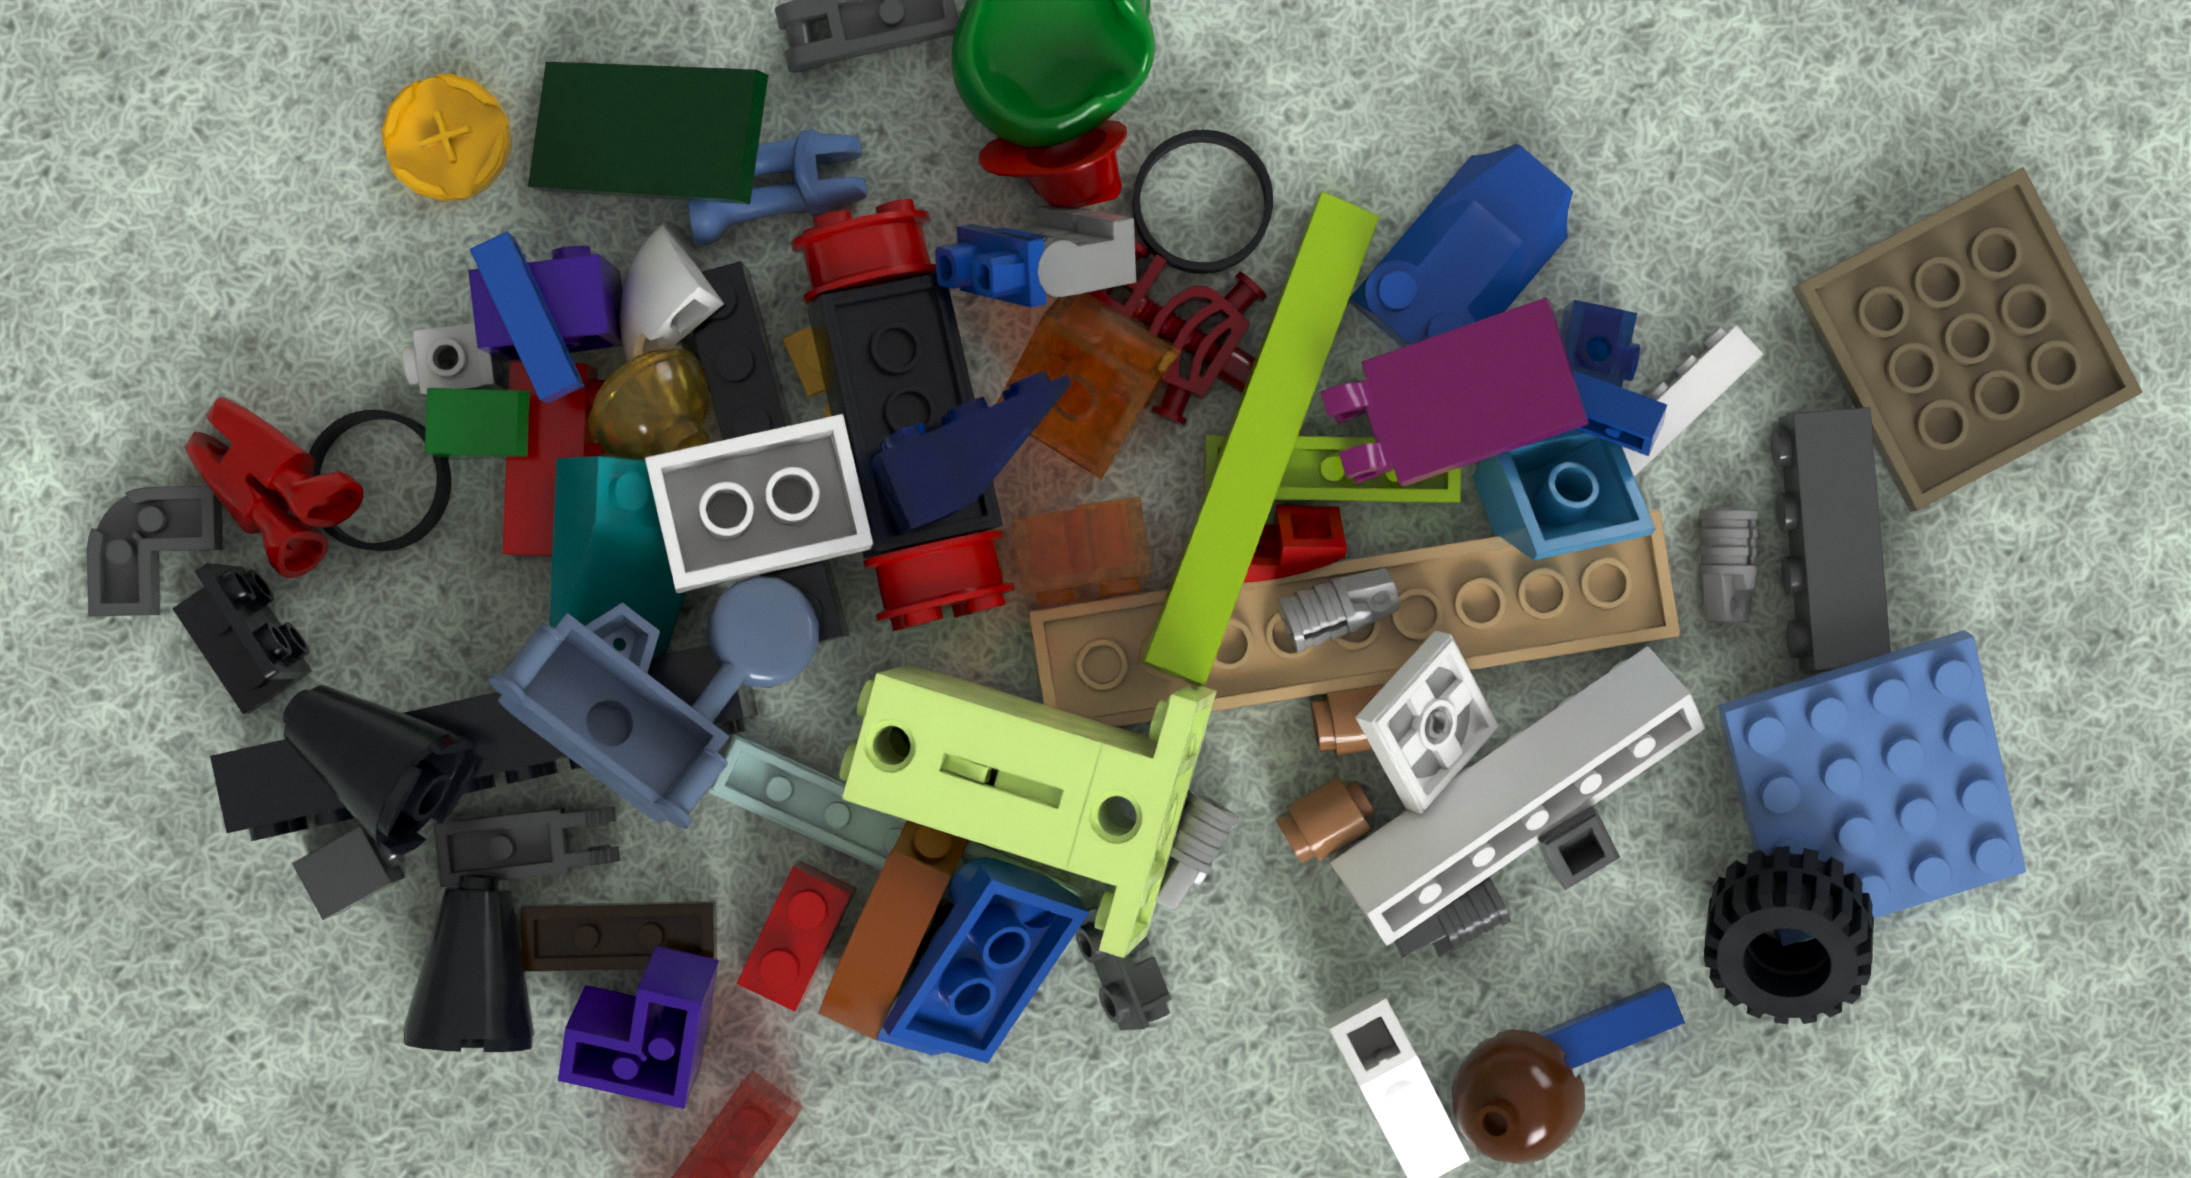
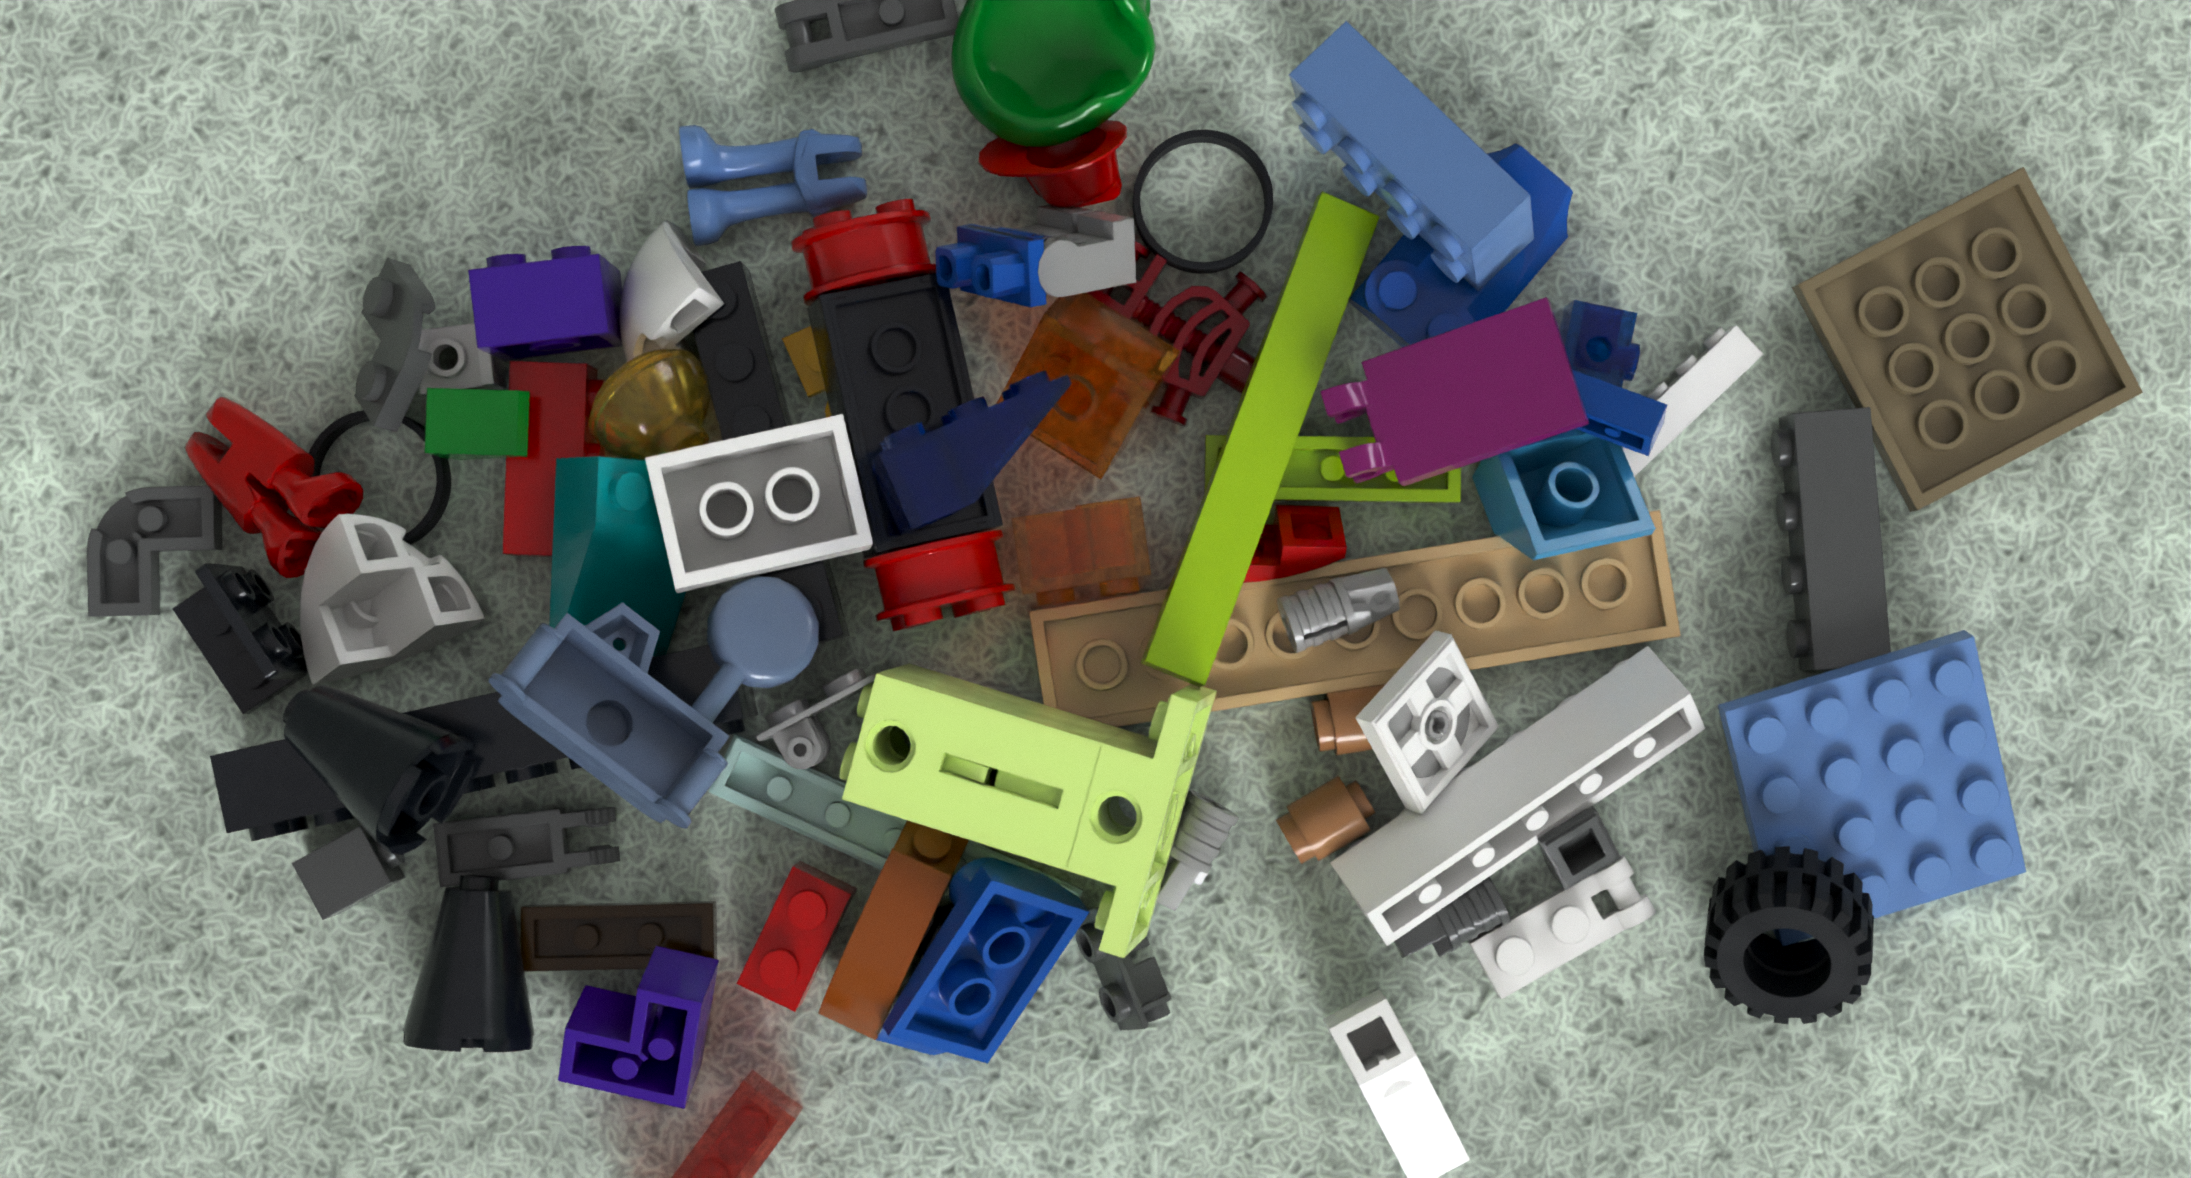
yellow tile [381,73,512,202] -> none
blue piece [469,232,585,404] -> none
dark green tile [528,61,769,204] -> none
reddish brown cylinder [1452,1029,1585,1165] -> none
blue piece [1538,982,1685,1069] -> none
light grey hinge [1699,510,1758,623] -> none
none -> white brick [300,514,485,685]
none -> dark grey plate [354,257,436,432]
none -> light grey hinge [756,668,876,769]
none -> medium blue brick [1289,21,1534,291]
none -> white plate [1467,855,1656,999]

